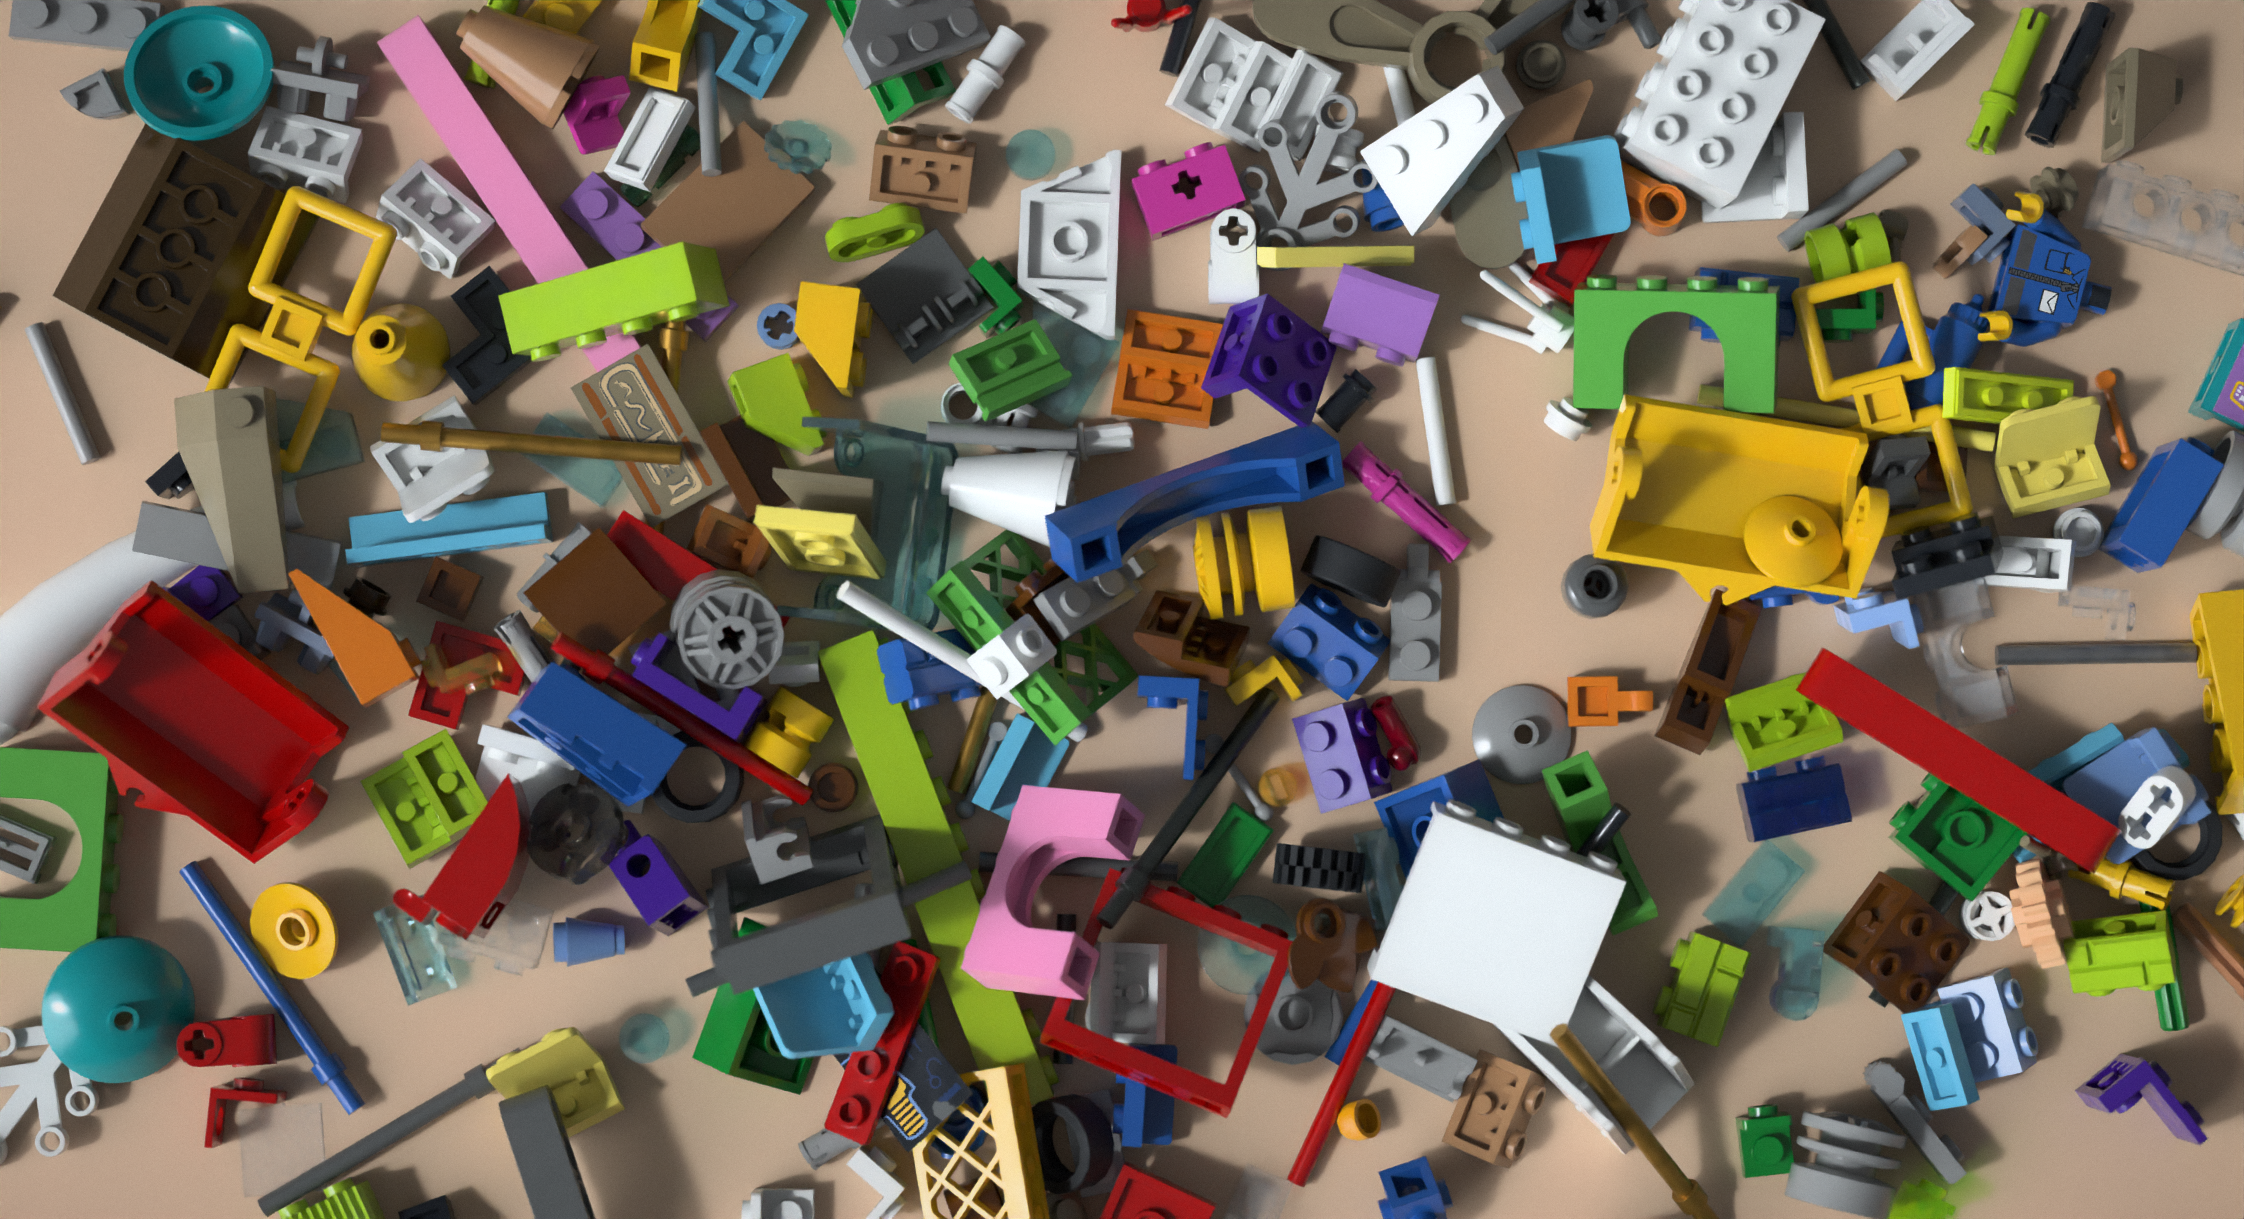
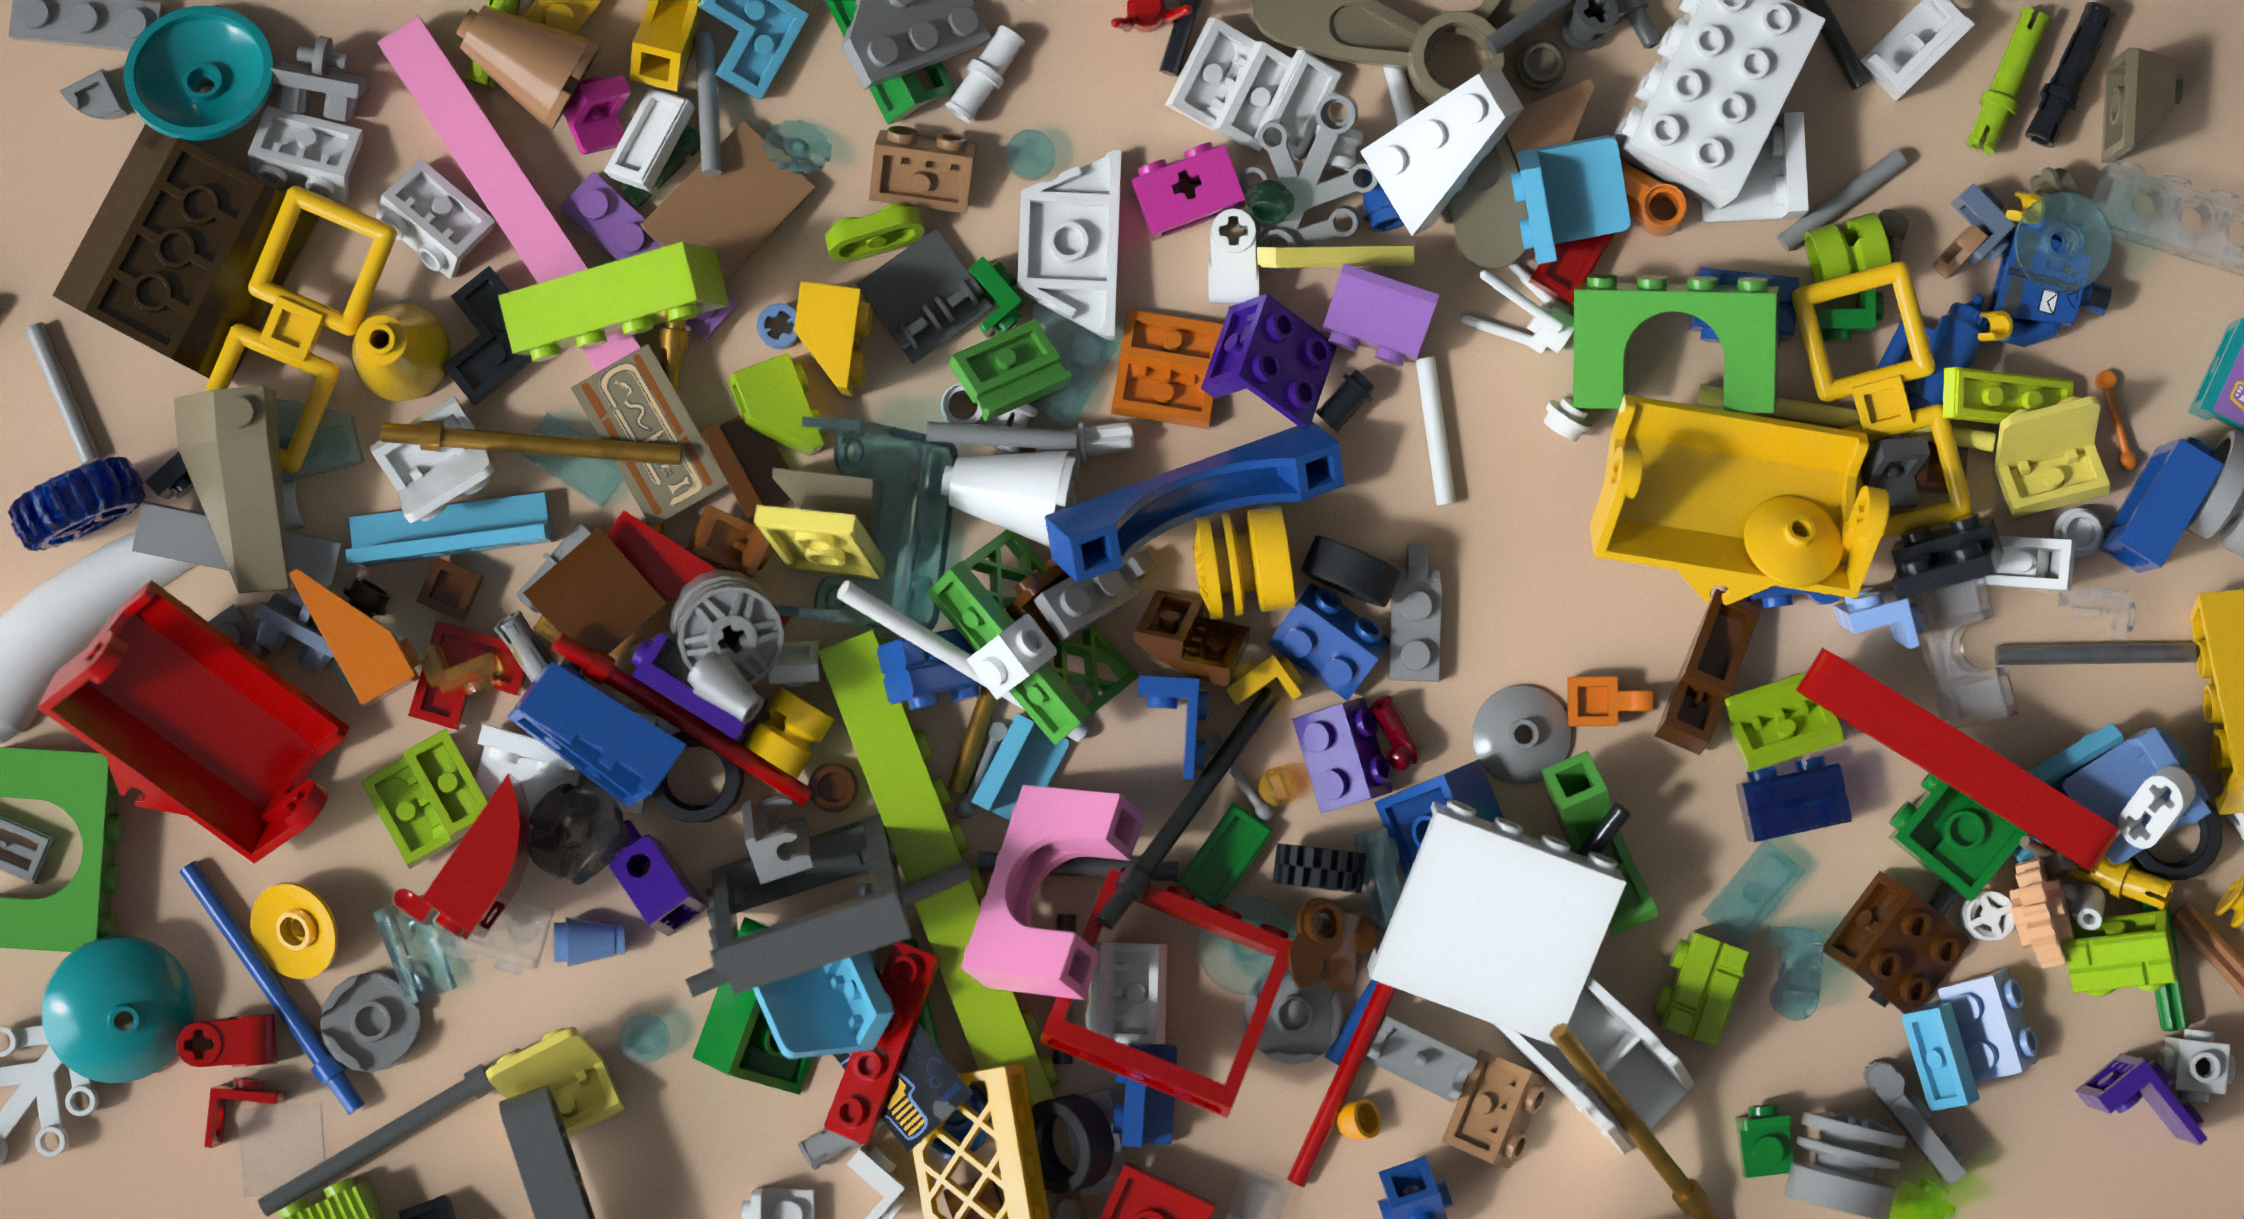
dark purple bracket [163,565,243,622] -> none
dark pink pin [1342,441,1471,563] -> none
dark grey head [1561,554,1629,619] -> none
none -> clear blue gear [8,456,146,551]
none -> light grey tile [320,973,421,1073]
none -> light grey cone [687,651,764,723]
none -> clear green plate [1245,180,1295,225]
none -> clear light blue dish [2015,192,2112,293]
none -> white arm [2063,884,2106,930]
none -> white brick [2158,1029,2236,1102]

